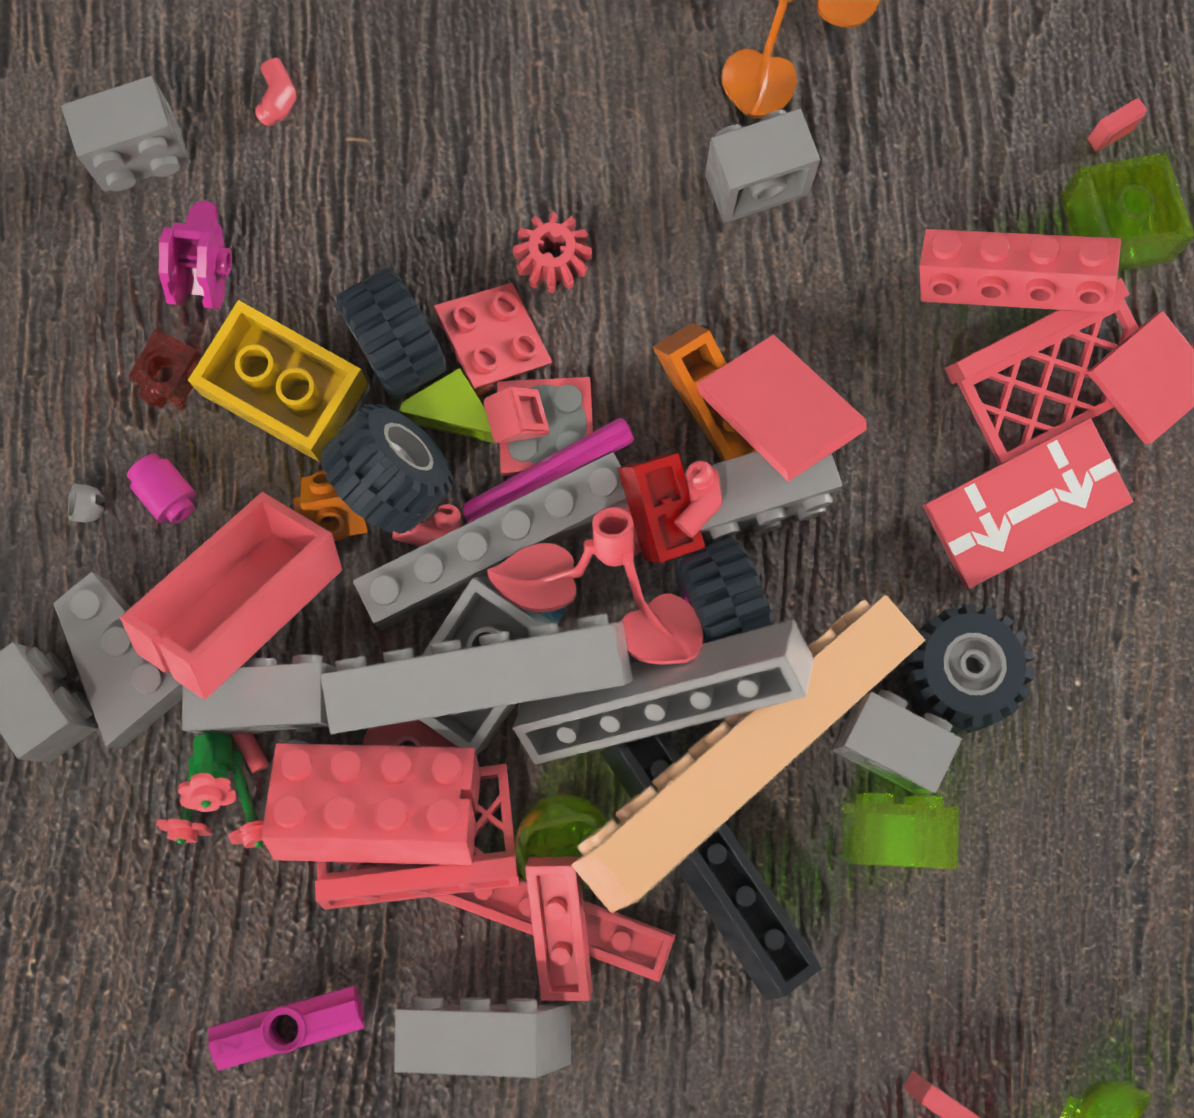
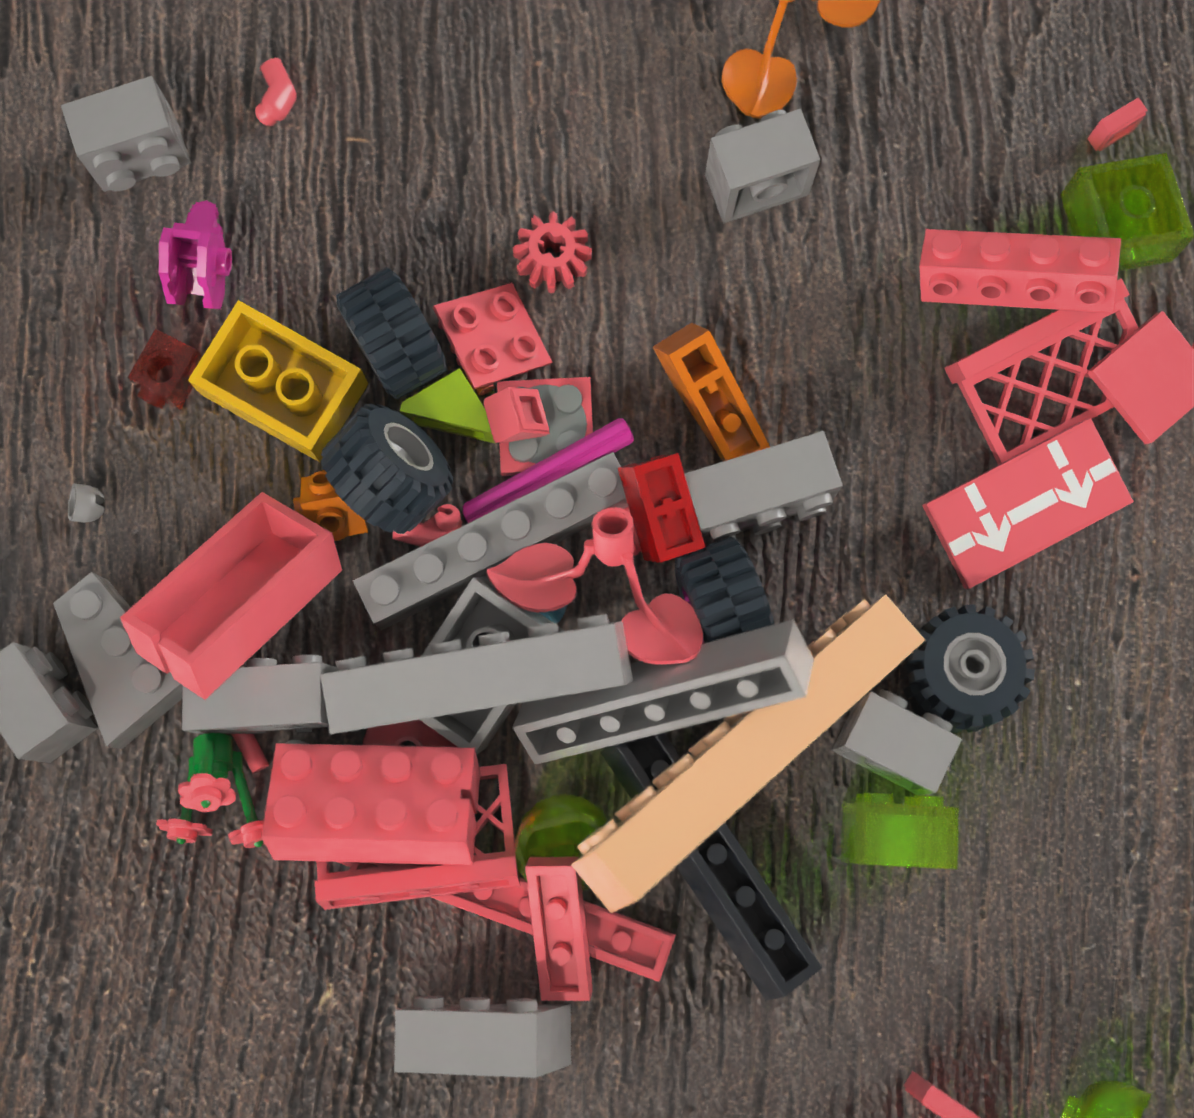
dark pink brick [127,453,197,524] -> none
dark pink piece [208,985,366,1071] -> none
coral arm [674,461,723,538] -> none
coral tile [697,334,866,482] -> none

